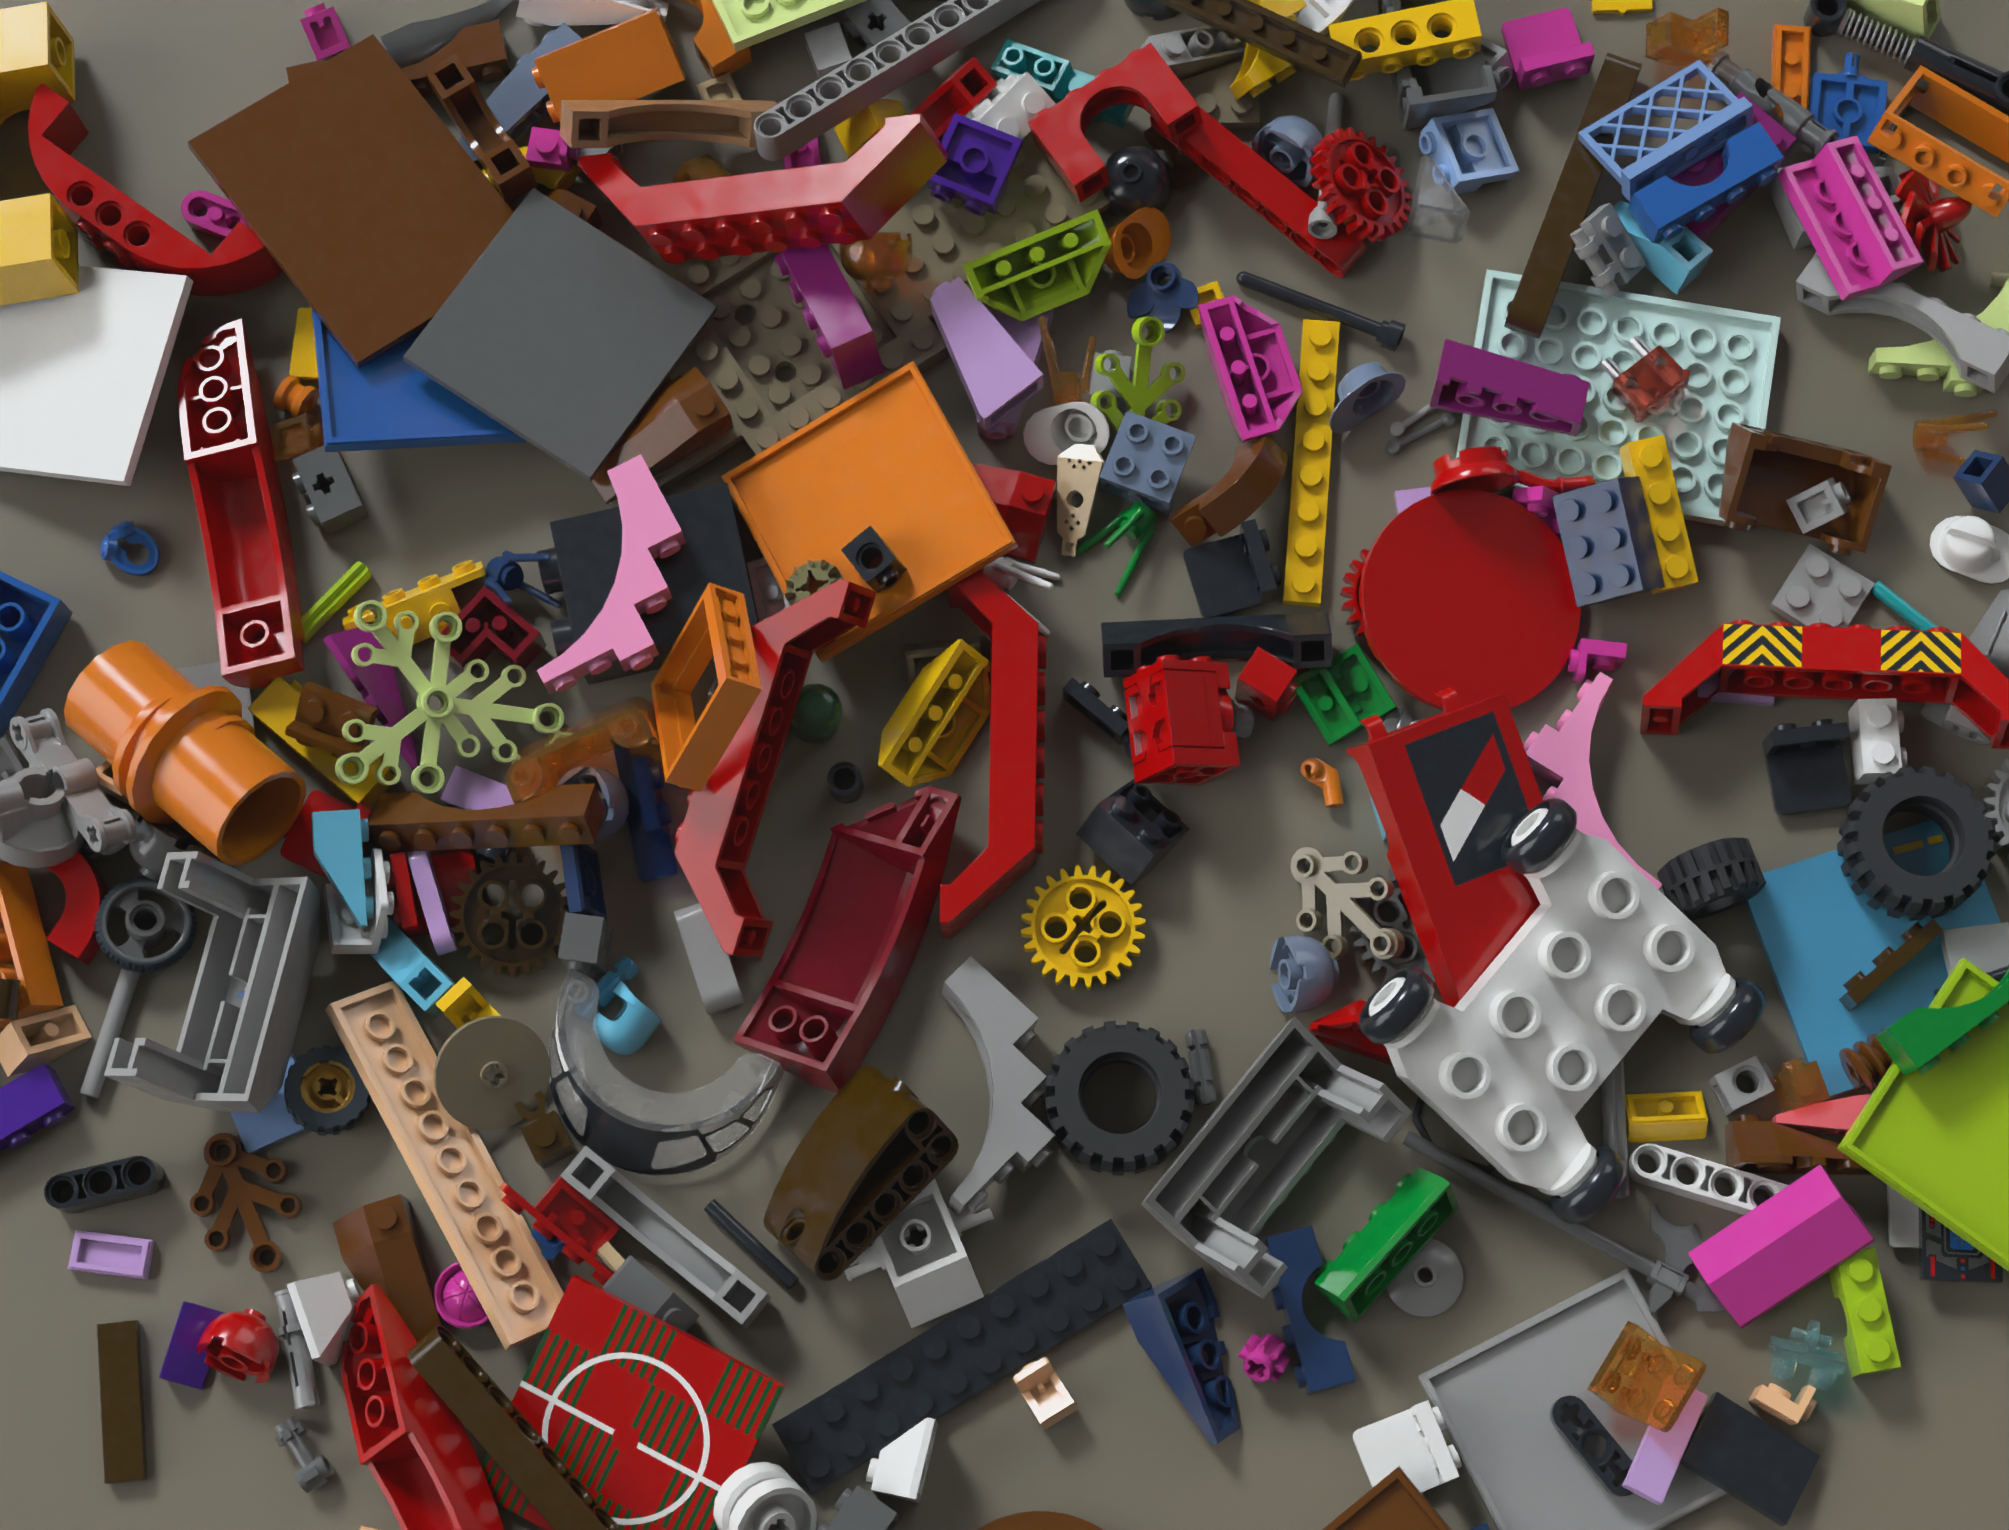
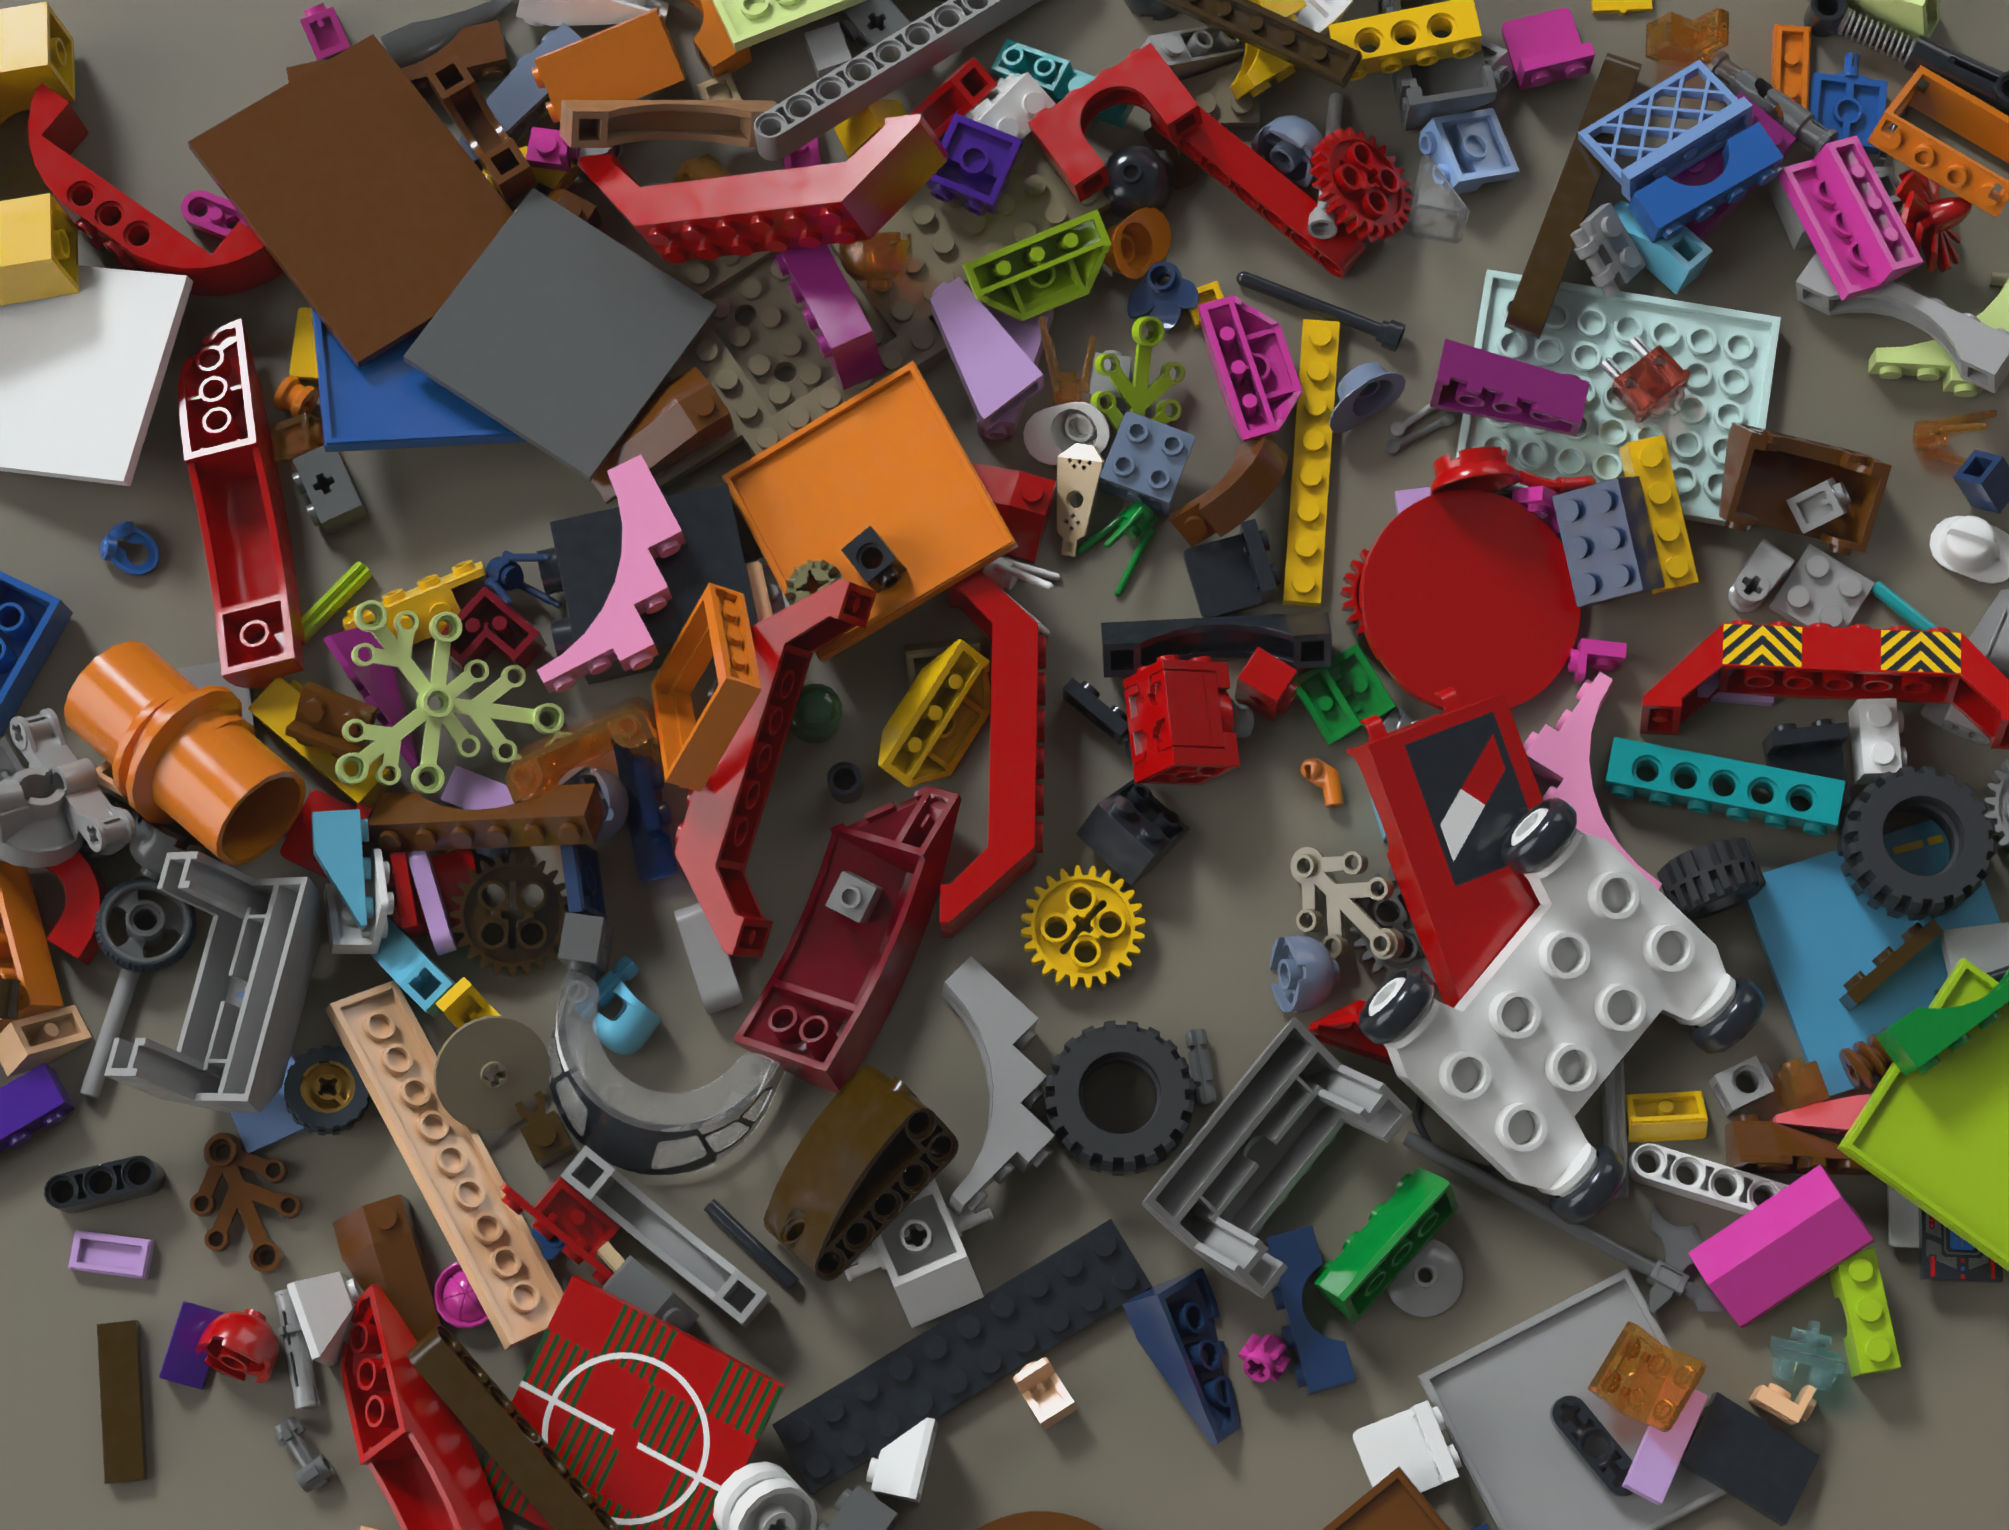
none -> light nougat tile [746,561,773,623]
none -> light grey brick [825,871,884,923]
none -> teal brick [1604,737,1846,837]
none -> light grey piece [1728,539,1795,614]

